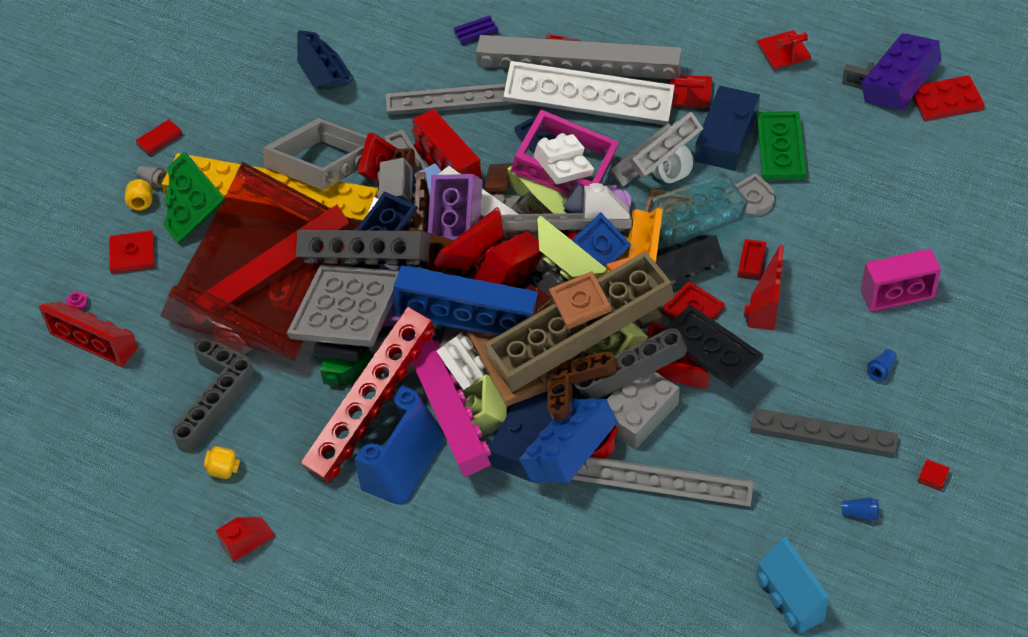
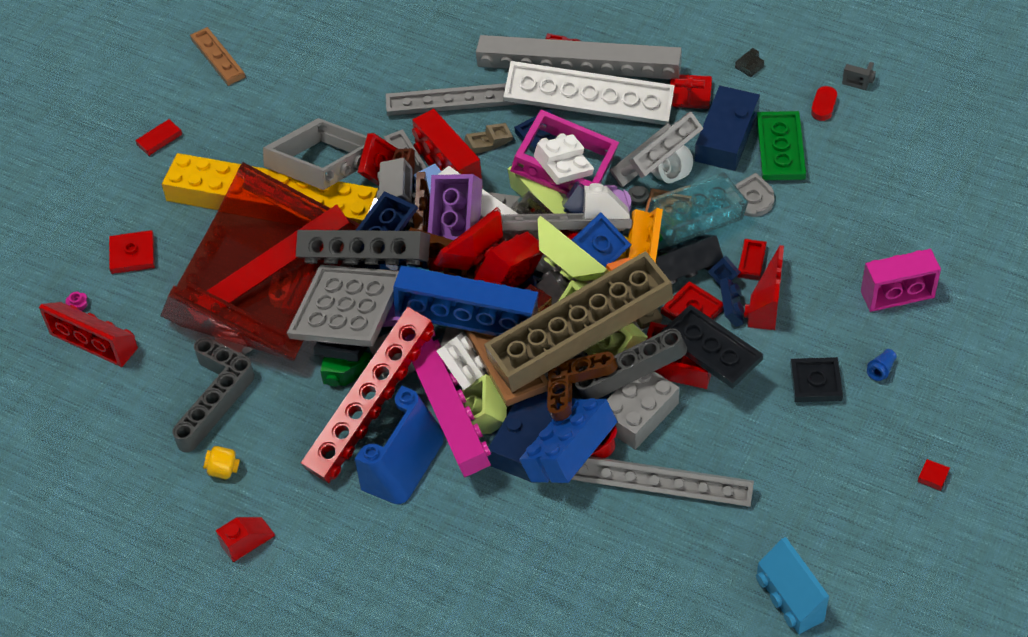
yellow head [125,179,153,211] -> none
light grey cone [136,166,167,188] -> none
green plate [164,152,227,244] -> none
dark blue wedge [297,30,354,89] -> none
dark purple tile [454,15,498,45] -> none
copper slope [485,163,512,194] -> none
nougat tile [549,271,612,329] -> none
dark grey plate [750,408,898,458] -> none
red plate [757,30,811,70] -> none
blue cone [842,497,879,522] -> none
dark purple brick [861,33,942,110] -> none
red plate [912,75,985,121] -> none
none -> medium nougat tile [190,27,246,86]
none -> dark tan slope [464,123,513,154]
none -> dark grey plate [628,186,649,206]
none -> dark blue tile [708,256,741,285]
none -> dark blue plate [719,277,744,327]
none -> clear smoke tile [735,48,764,77]
none -> black plate [790,357,843,402]
none -> red tile [811,86,837,121]

